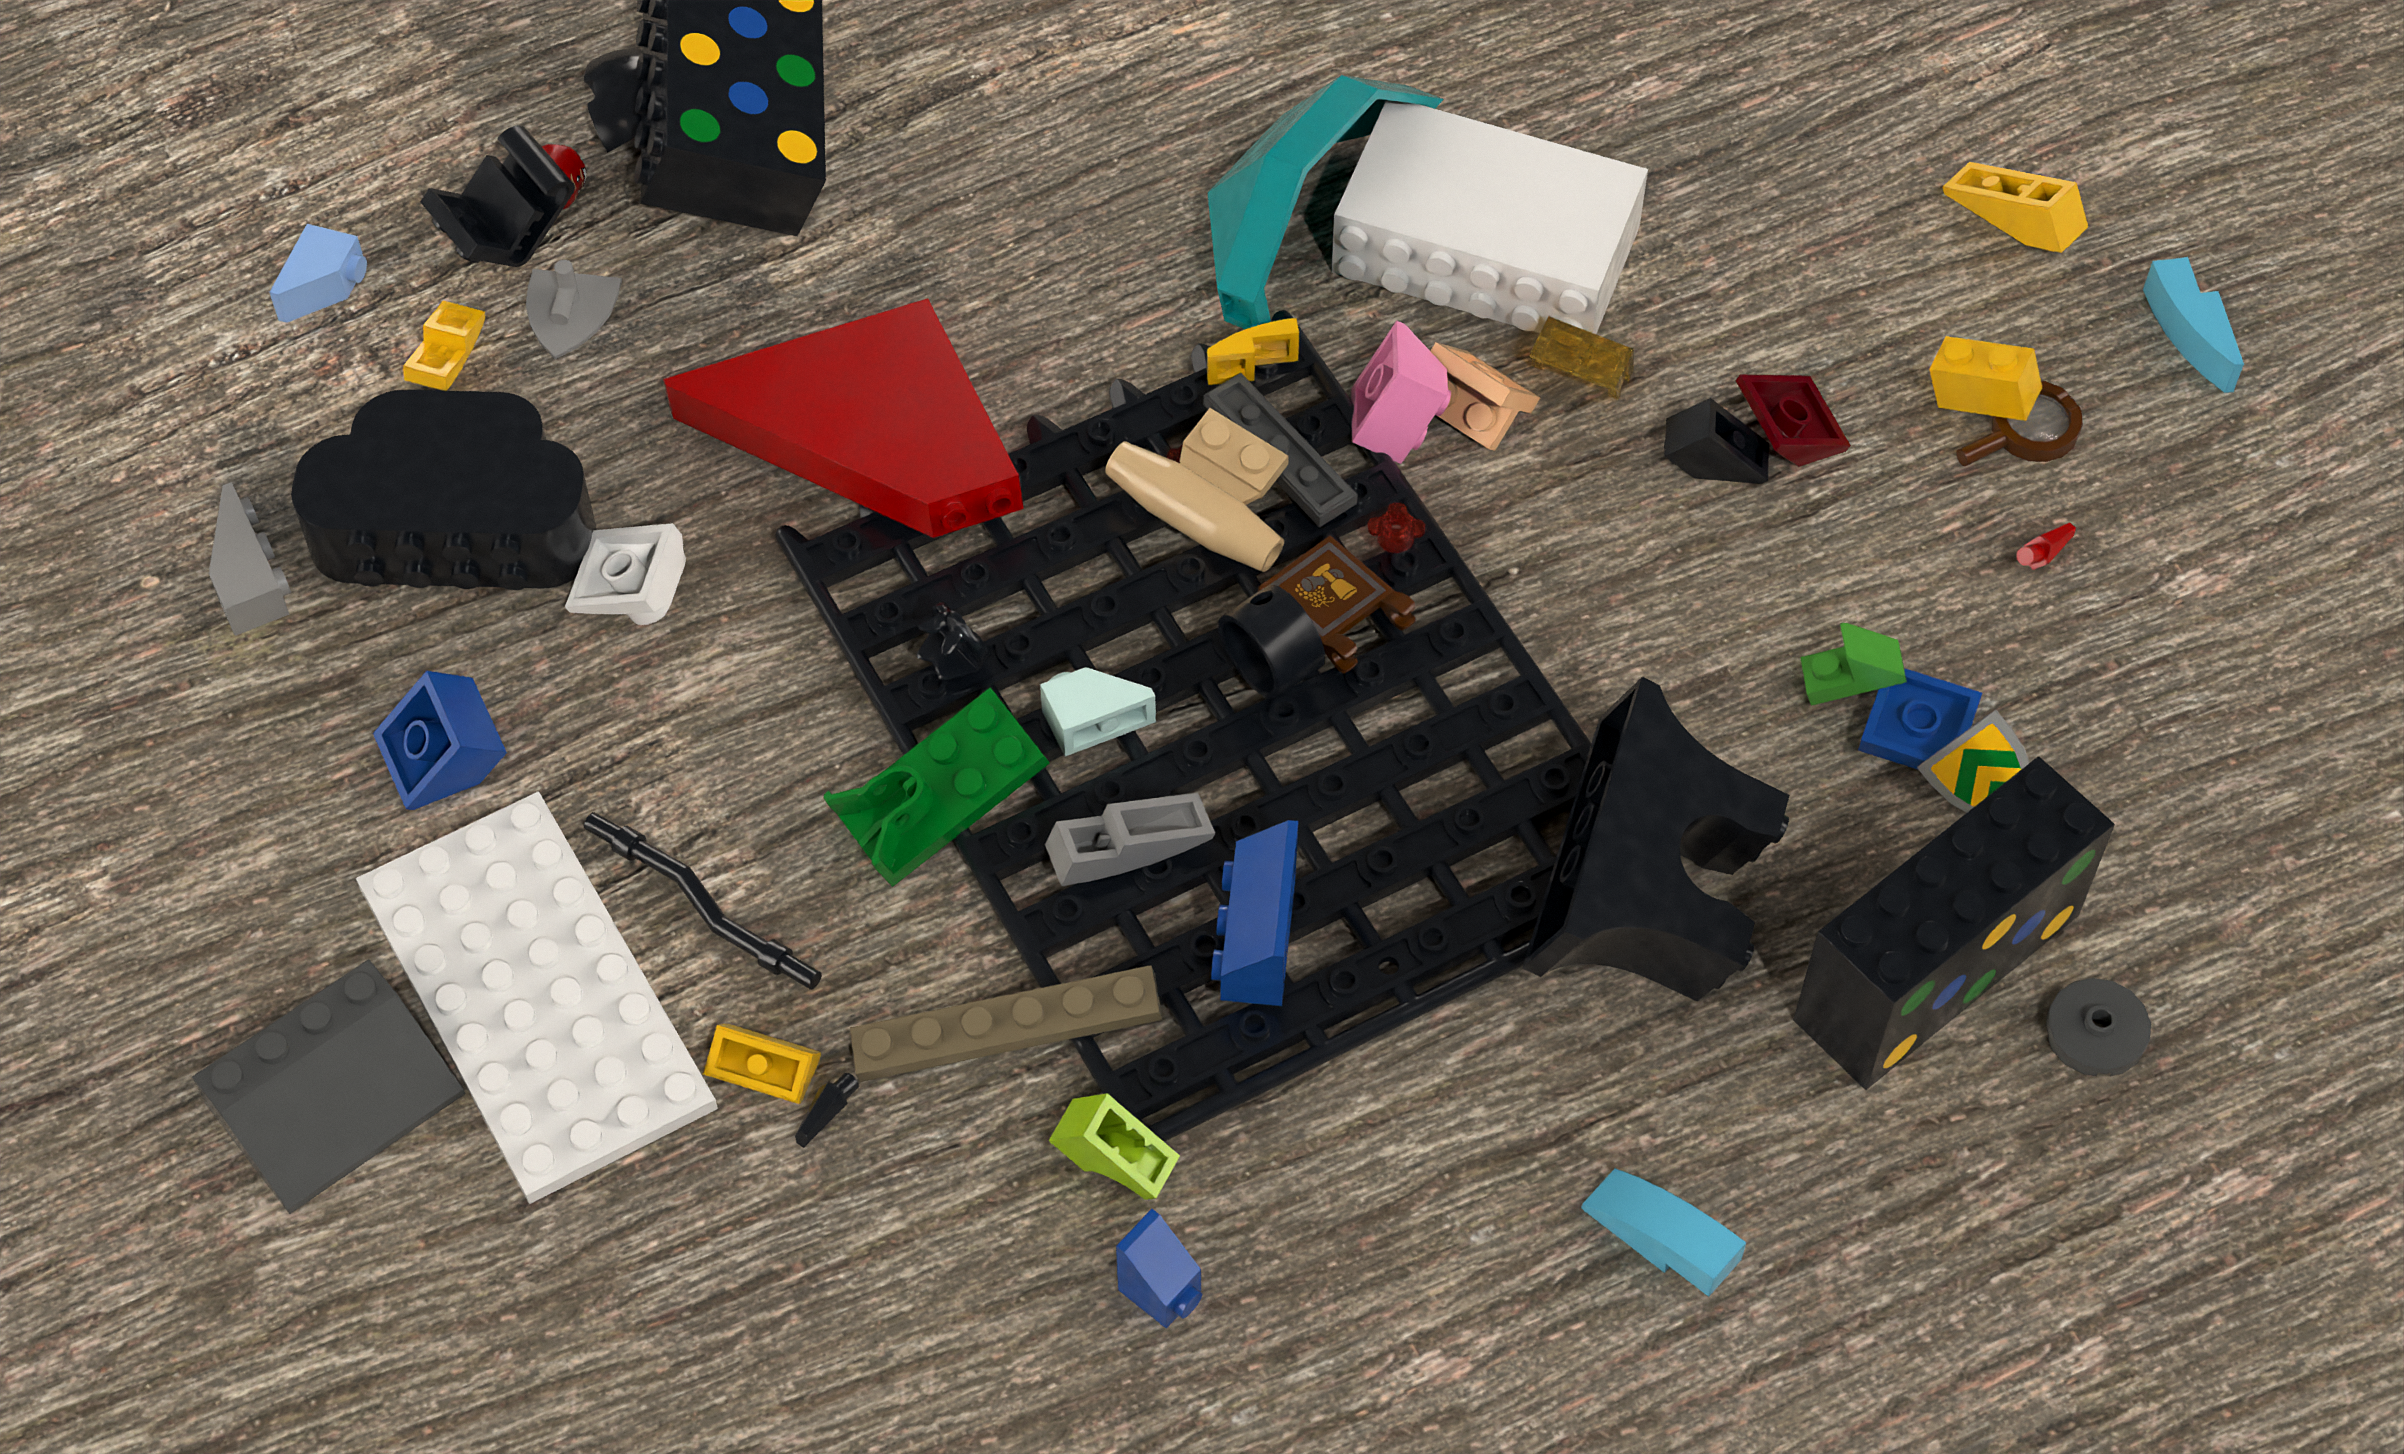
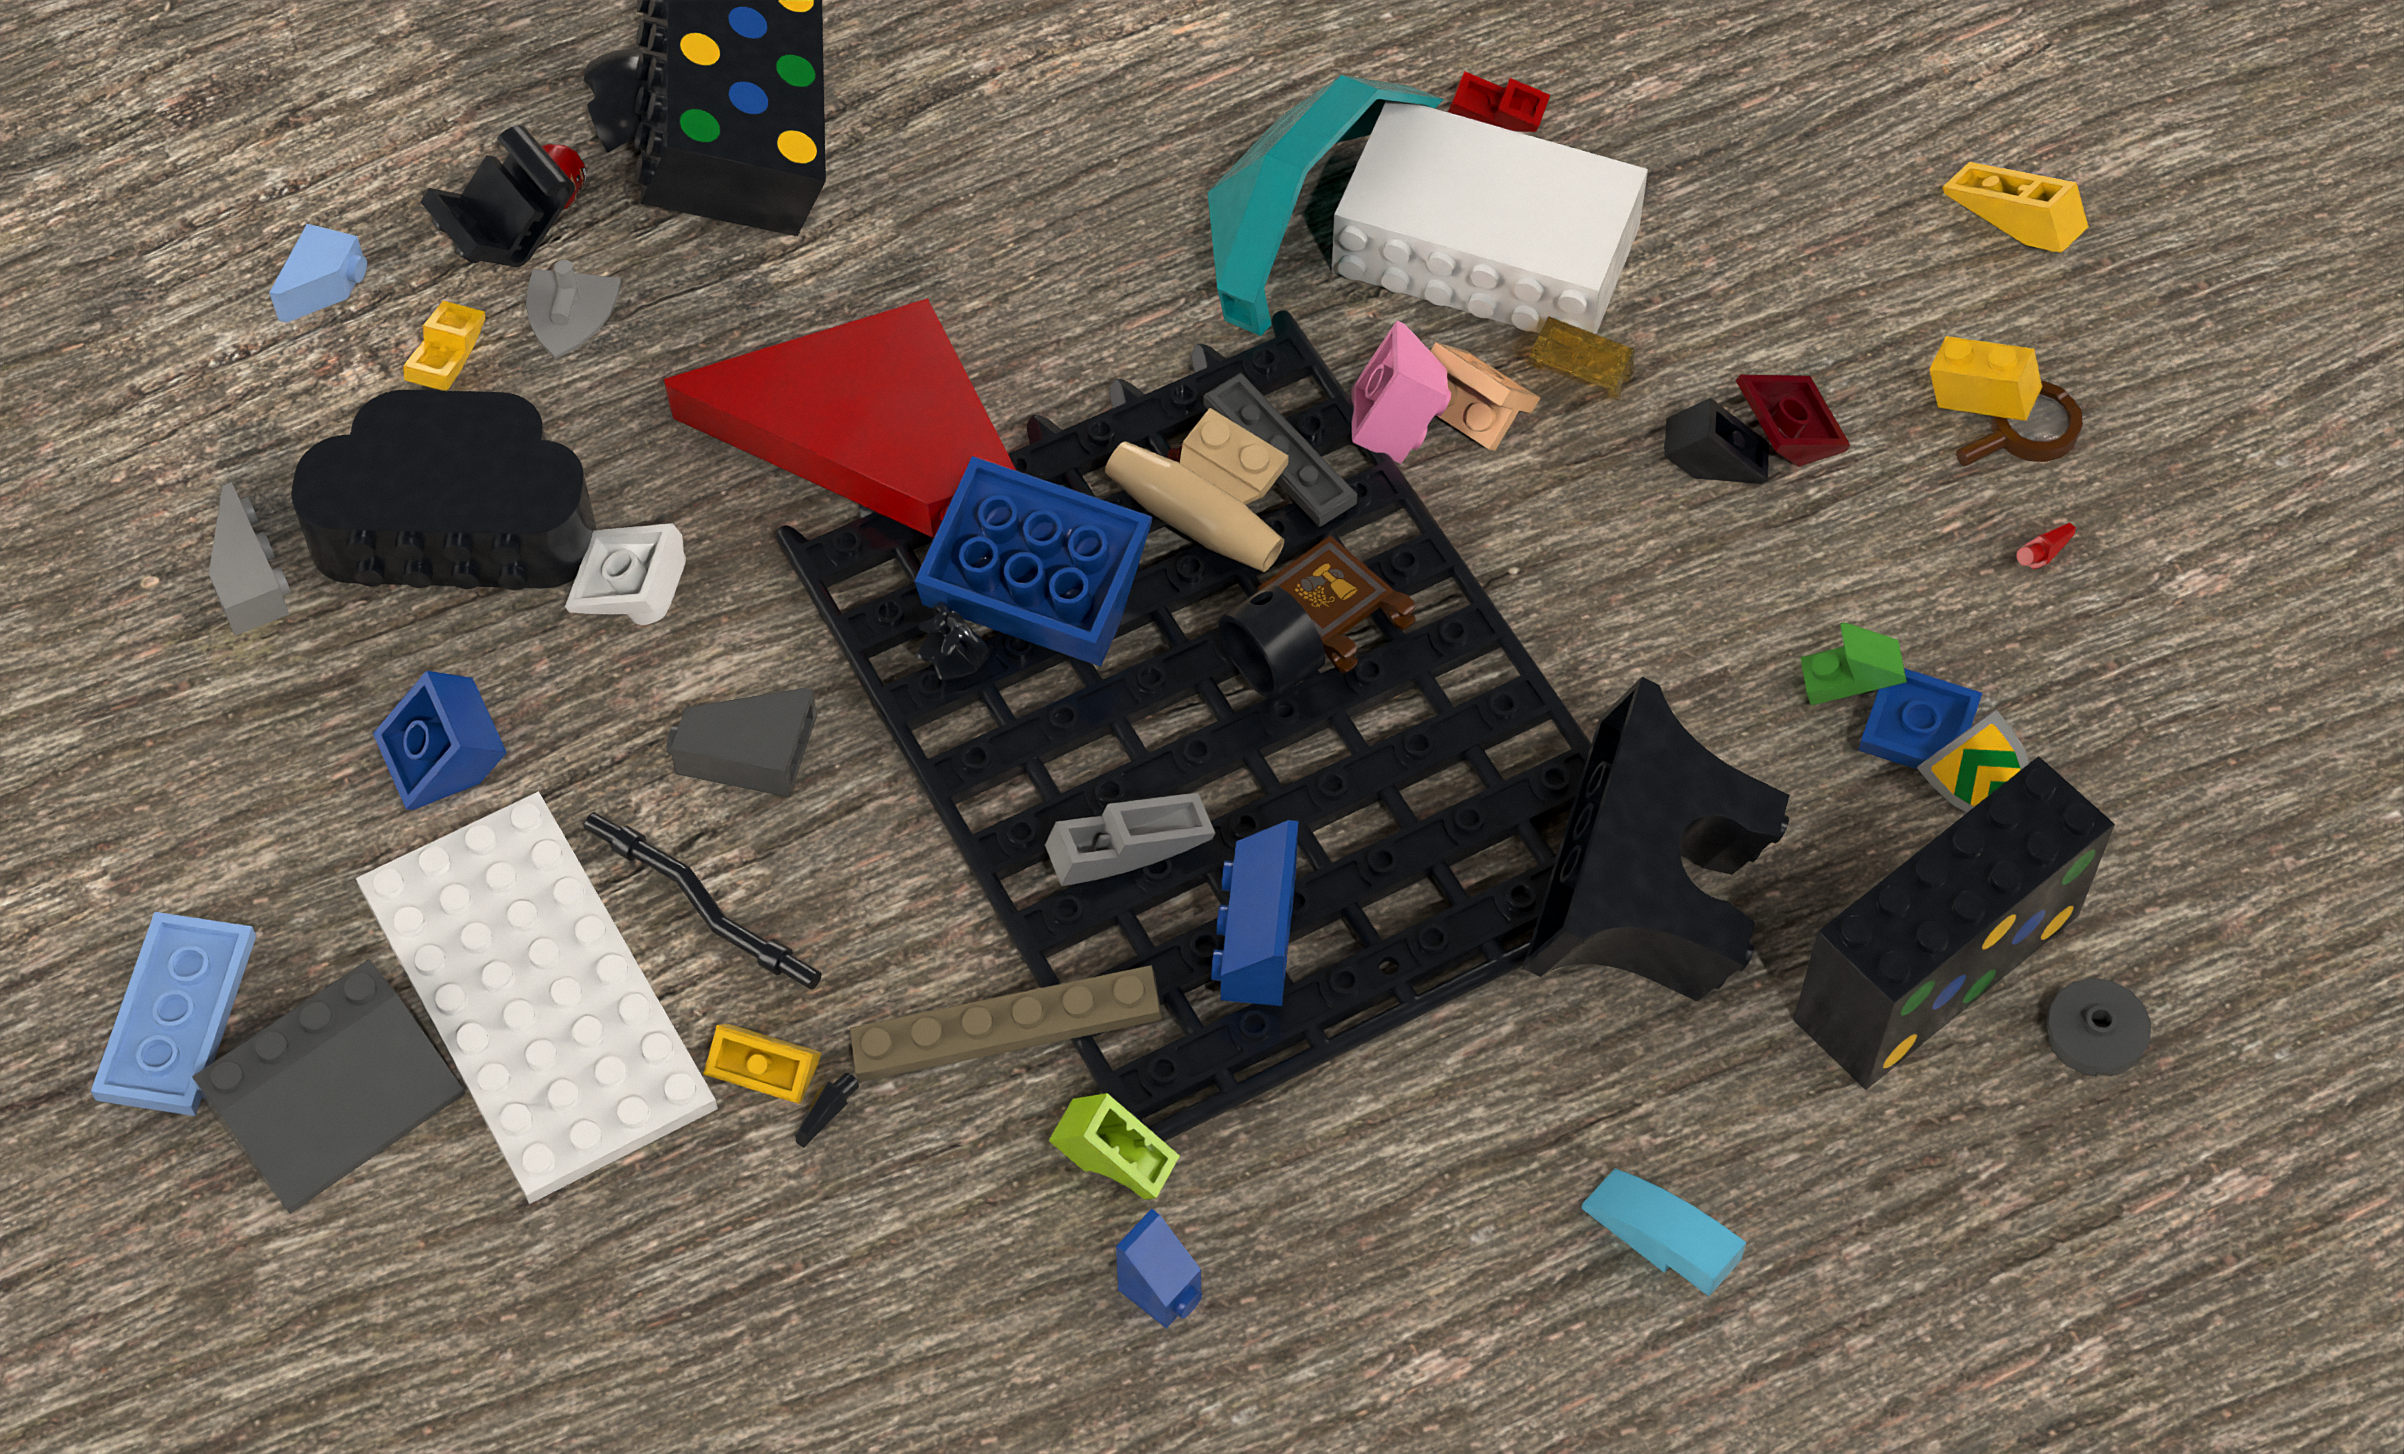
green plate [823,687,1050,887] -> none
light aqua slope [1040,667,1156,757] -> none
yellow slope [1207,318,1299,385] -> none
clear red plate [1368,503,1425,553] -> none
medium azure slope [2143,257,2244,393] -> none
none -> light blue plate [91,912,256,1116]
none -> dark grey slope [666,688,817,797]
none -> blue slope [914,456,1152,667]
none -> red slope [1448,71,1550,132]

